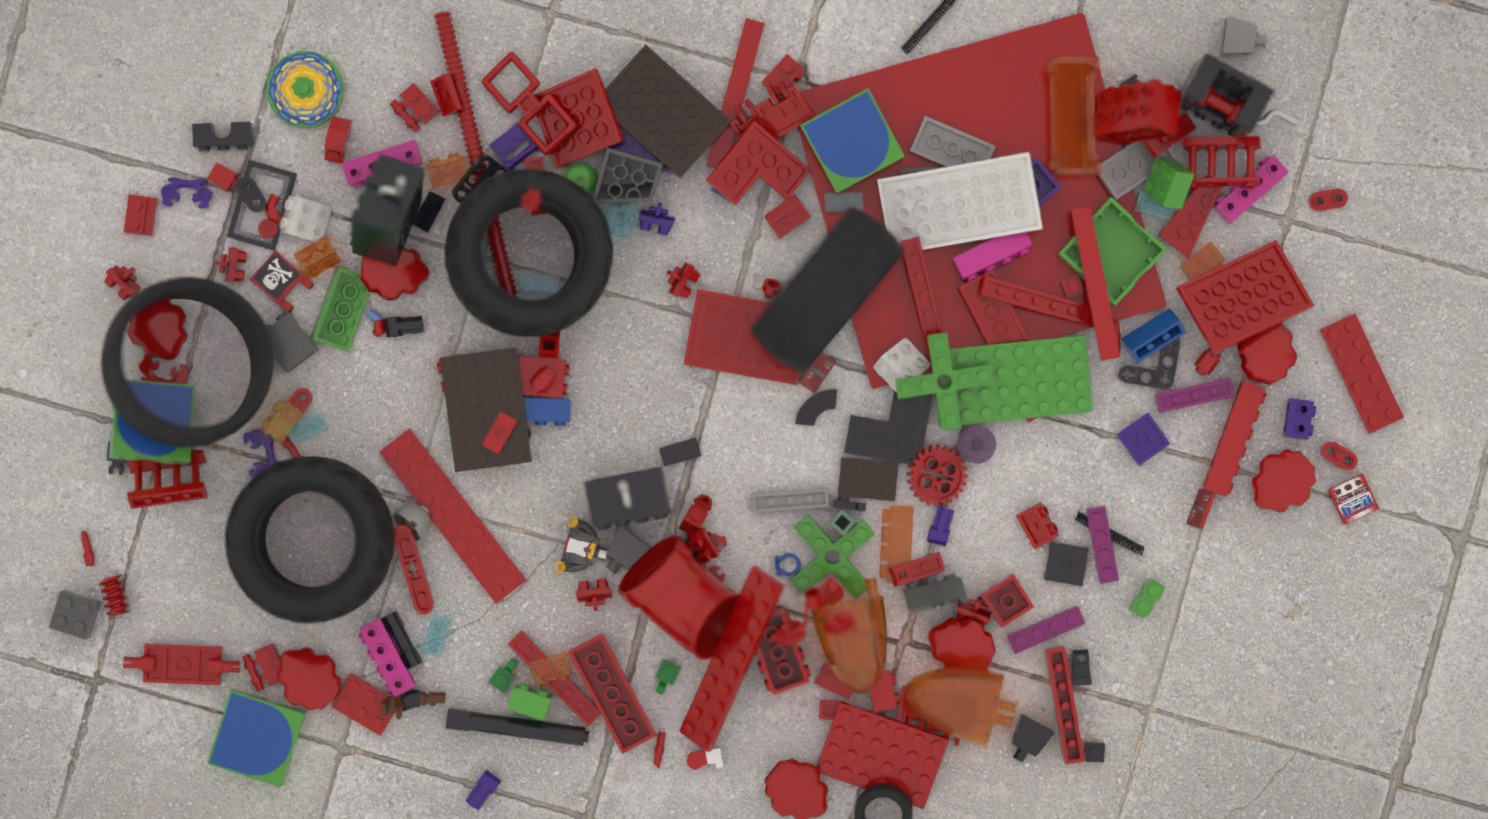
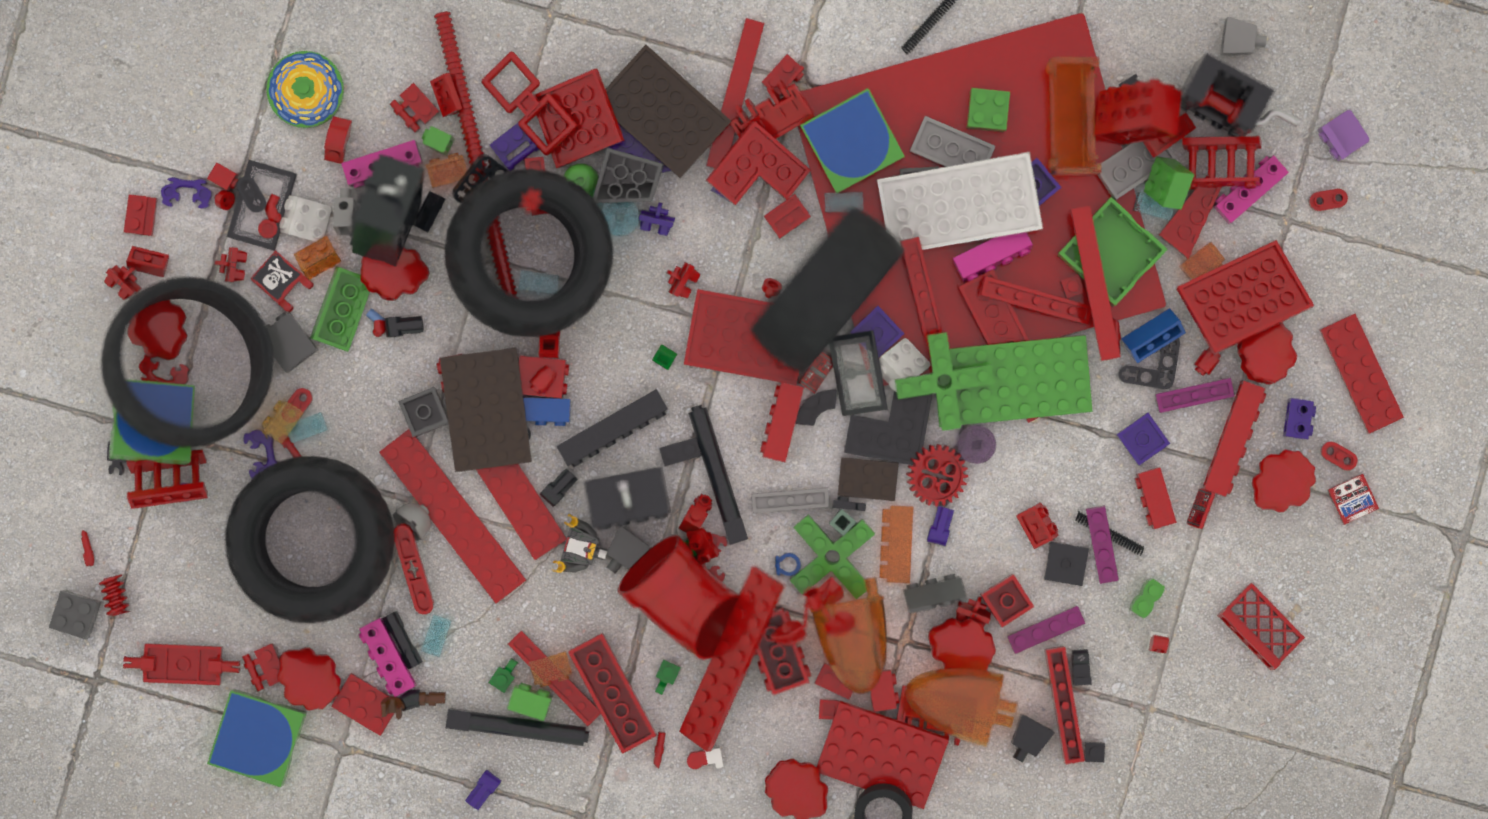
black arch [192,122,253,152] -> none
red plate [482,412,518,454] -> none
red hips [576,579,612,611] -> none
red plate [888,552,946,587] -> none
none -> red slope [126,246,169,277]
none -> red tile [215,190,235,210]
none -> light grey torso [333,188,357,235]
none -> dark grey brick [398,387,449,438]
none -> bright green brick [422,126,455,156]
none -> red plate [477,464,567,560]
none -> black piece [540,468,578,507]
none -> black brick [556,389,668,468]
none -> green plate [652,344,678,370]
none -> black brick [688,405,748,545]
none -> red brick [760,382,804,462]
none -> clear door [829,330,888,416]
none -> dark purple plate [850,306,904,357]
none -> bright green brick [966,88,1010,132]
none -> red brick [1134,467,1177,529]
none -> red leg [1146,631,1169,654]
none -> red fence [1217,583,1305,670]
none -> medium lavender bracket [1318,110,1370,162]

